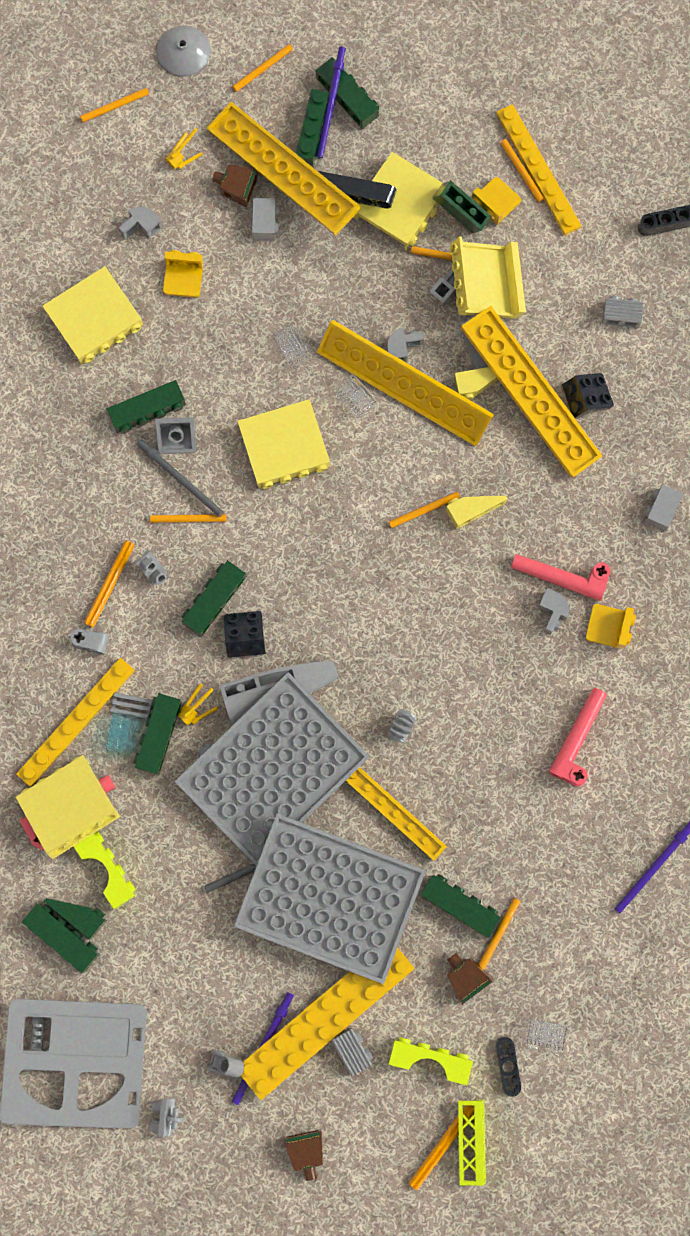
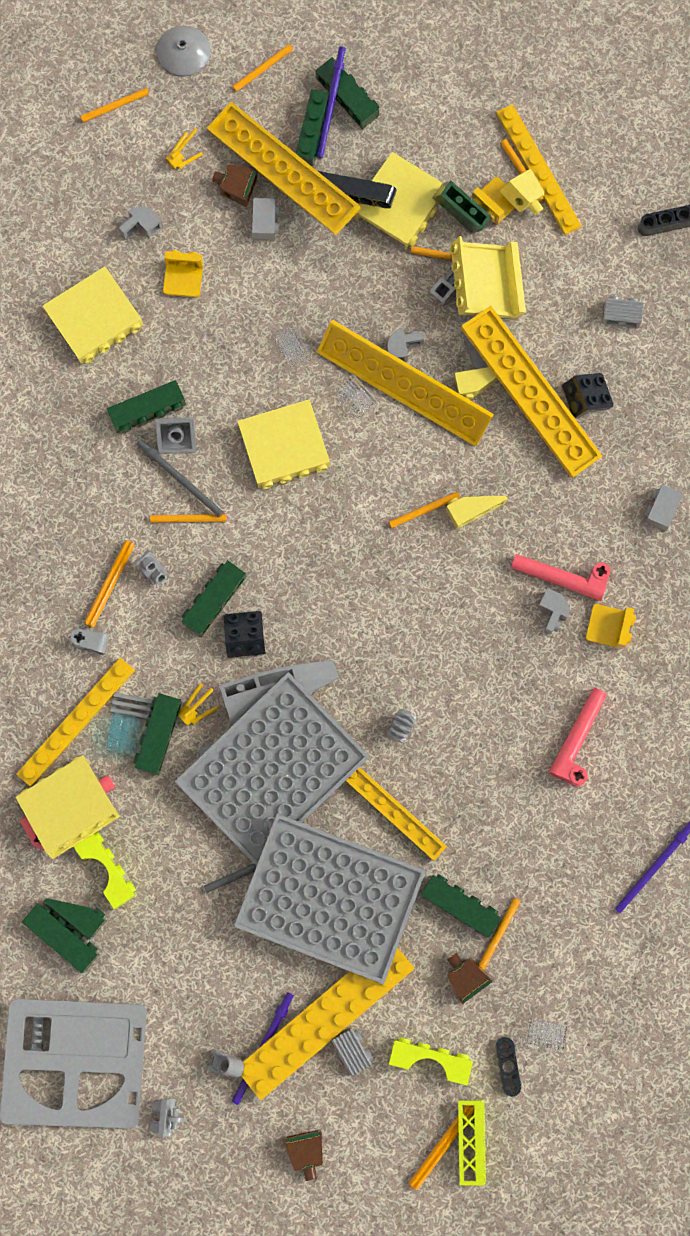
none -> light yellow torso [500,169,544,216]

